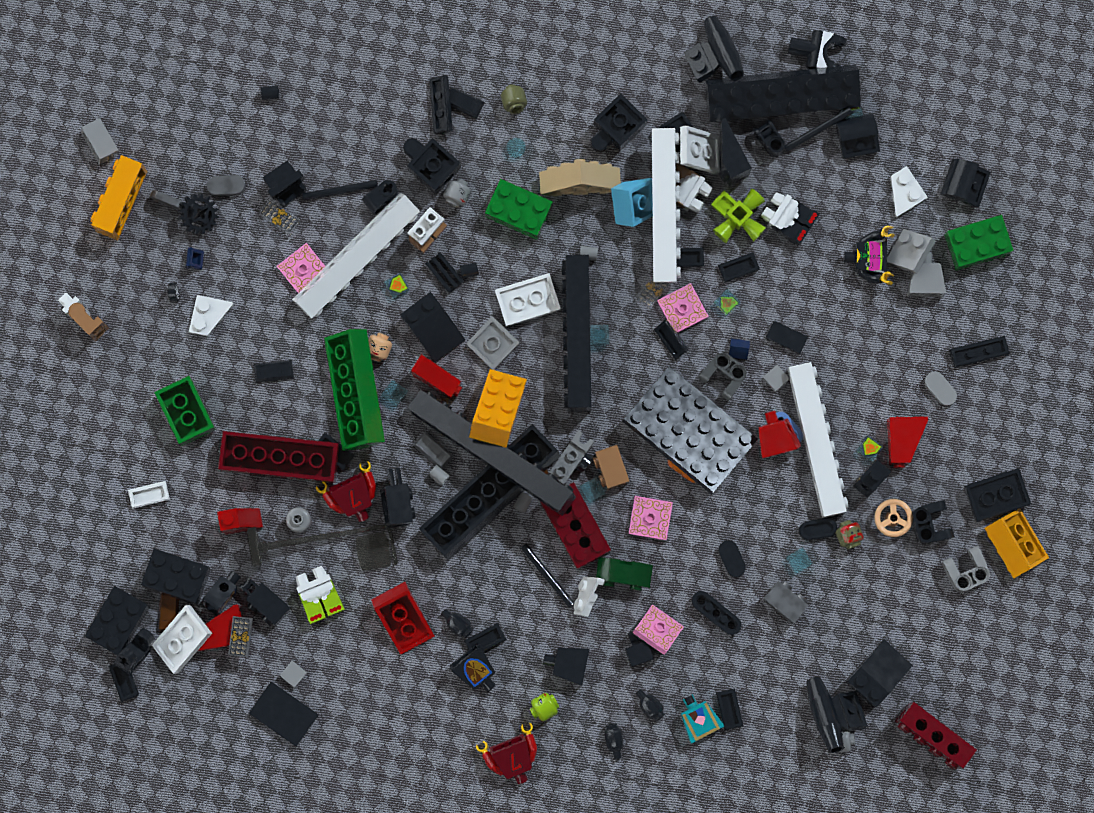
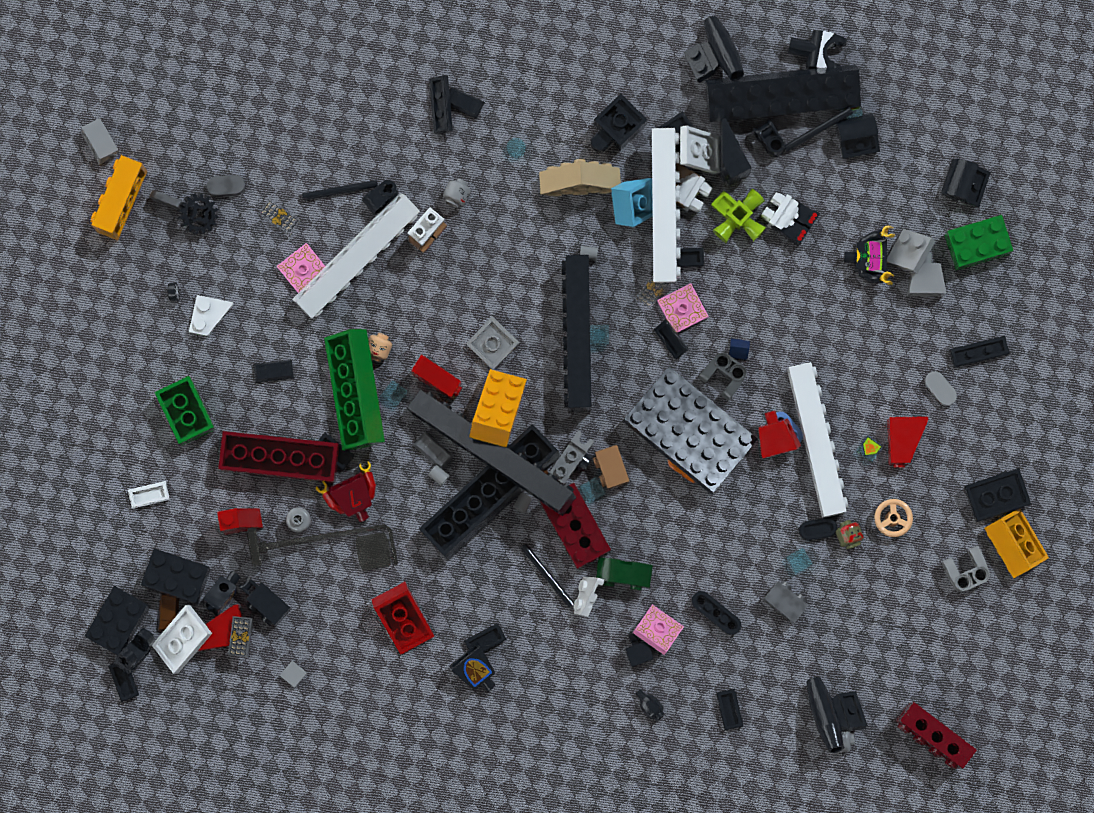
medium nougat hips [58,293,109,341] -> none
dark blue slope [185,247,204,270] -> none
black tile [249,681,319,747] -> none
black hinge [261,85,279,100] -> none
black plate [262,160,307,208] -> none
hips [296,566,345,624] -> none
black brick [380,467,415,529] -> none
tile [384,273,410,299] -> none
black slope [400,292,466,363] -> none
black brick [403,138,461,195] -> none
black tile [425,252,464,294] -> none
black plant [441,609,473,638] -> none
black hinge [460,262,479,279] -> none
dark red torso [476,723,537,784] -> none
green brick [485,179,553,240] -> none
white plate [495,273,561,327] -> none
olive head [501,84,527,114] -> none
lime head [529,693,559,722] -> none
black torso [543,648,589,686] -> none
black plant [604,723,624,760] -> none
bright pink plate [628,496,673,541] -> none
torso [681,694,724,744] -> none
clear light blue tile [714,289,741,316] -> none
black tile [718,252,760,283] -> none
black tile [718,540,746,578] -> none
light grey tile [763,365,790,392] -> none
black tile [766,321,808,355] -> none
black slope [845,639,913,708] -> none
black torso [853,459,892,498] -> none
white wing [890,166,928,218] -> none
black piece [912,500,955,544] -> none

